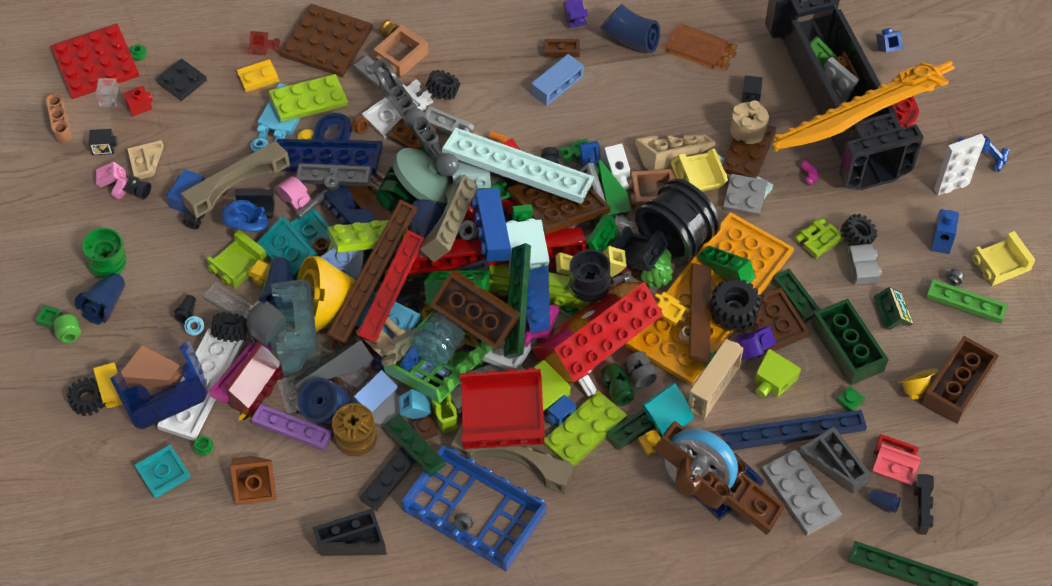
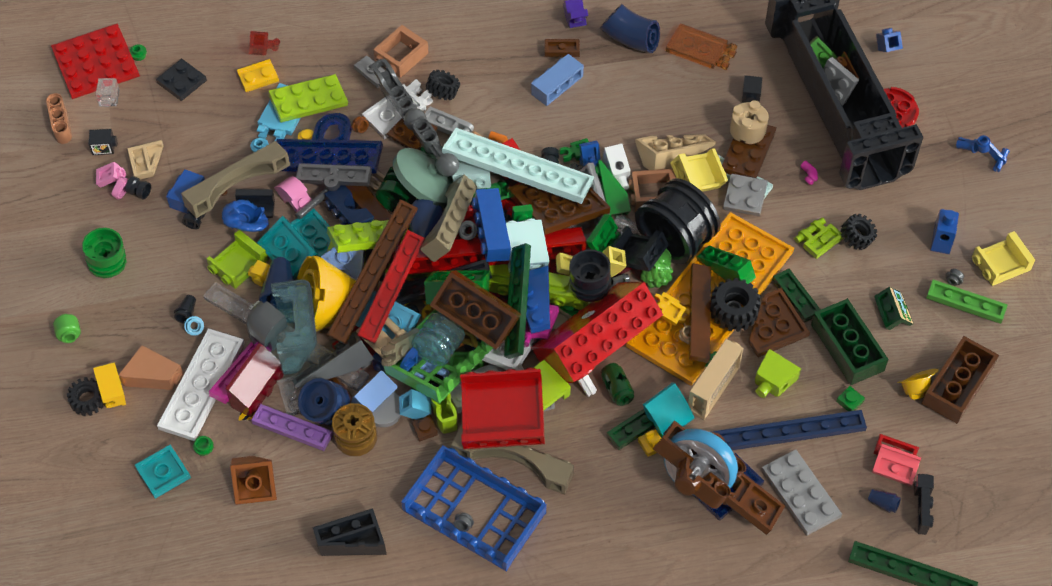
green plate [35,305,63,330] -> none
dark blue cone [74,273,125,325] -> none
clear blue windscreen [110,340,208,429] -> none
red brick [123,86,153,117] -> none
black tyre [211,312,247,342] -> none
reddish brown plate [279,4,373,77] -> none
reddish brown plate [312,237,330,255] -> none
black plate [359,447,416,512] -> none
pearl gold wheel [379,19,400,37] -> none
dark green plate [383,414,446,477] -> none
lime plate [543,391,627,467] -> none
blue brick [545,395,576,427] -> none
dark grey wheel [623,351,658,389] -> none
dark purple brick [728,325,776,360] -> none
light orange piece [773,60,955,152] -> none
dark grey wedge [800,427,871,493] -> none
light grey brick [847,244,882,285] -> none
white plate [934,134,985,195] -> none

